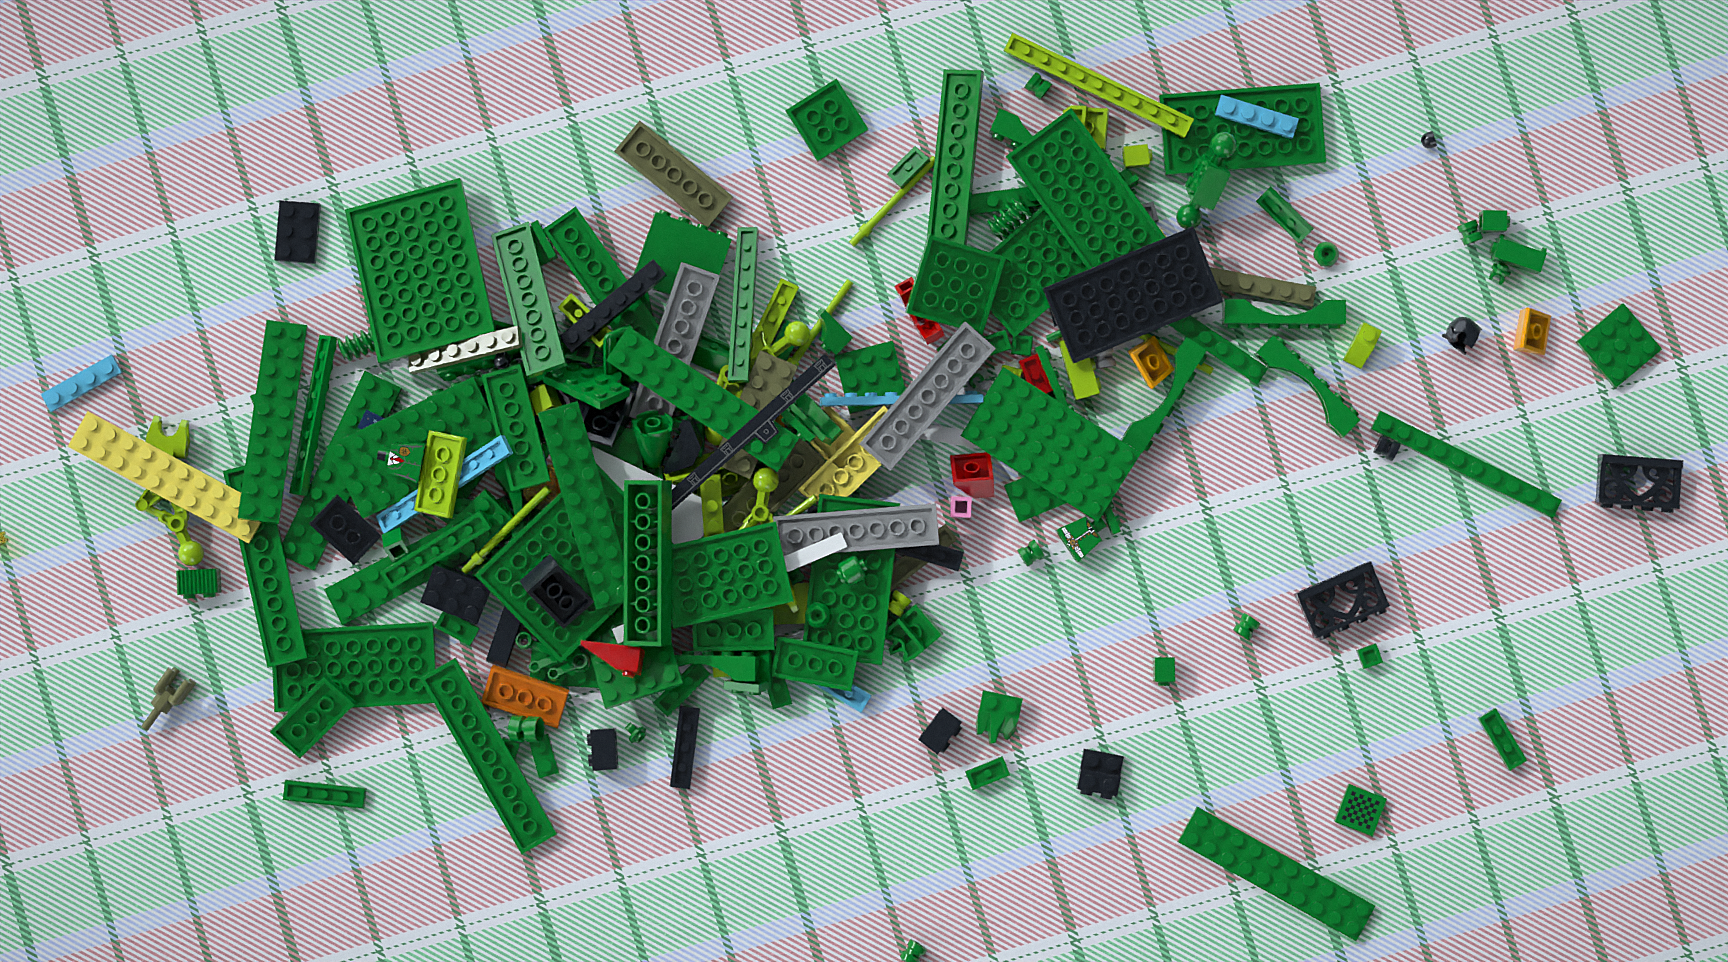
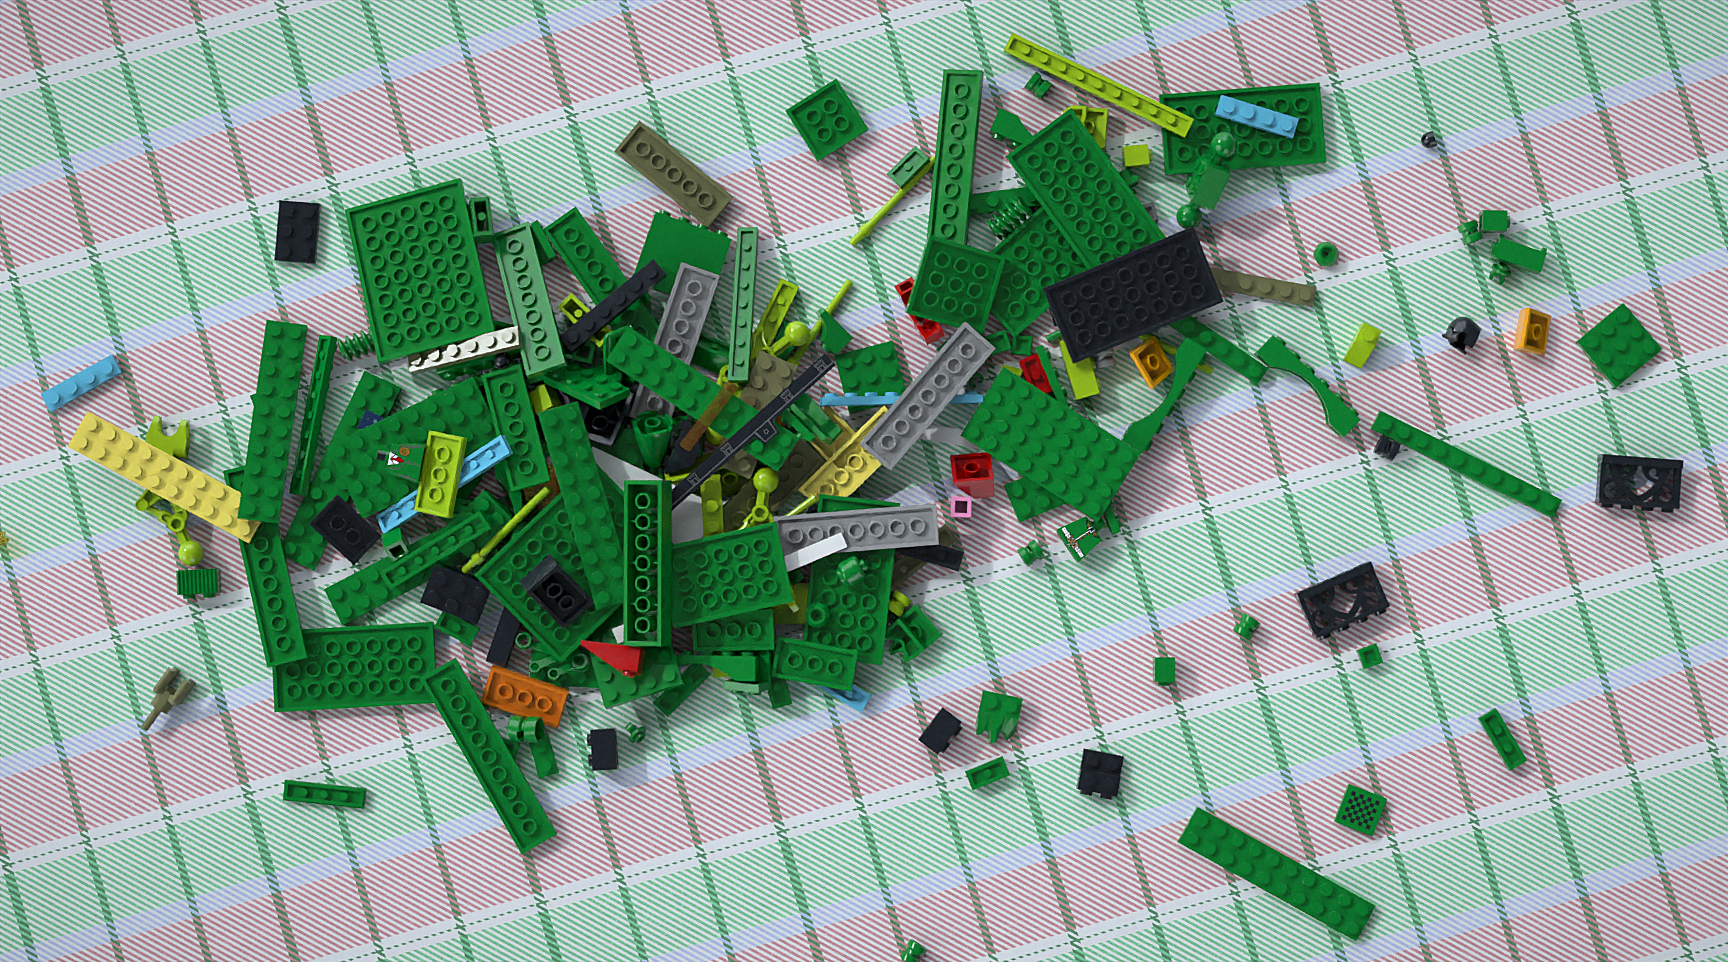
green plate [270,675,356,759] -> none
black plate [670,706,700,789] -> none
green arch [1222,299,1346,329] -> none
green plate [1256,186,1314,244] -> none
none -> green brick [468,197,494,244]
none -> clear orange axle [680,381,737,451]

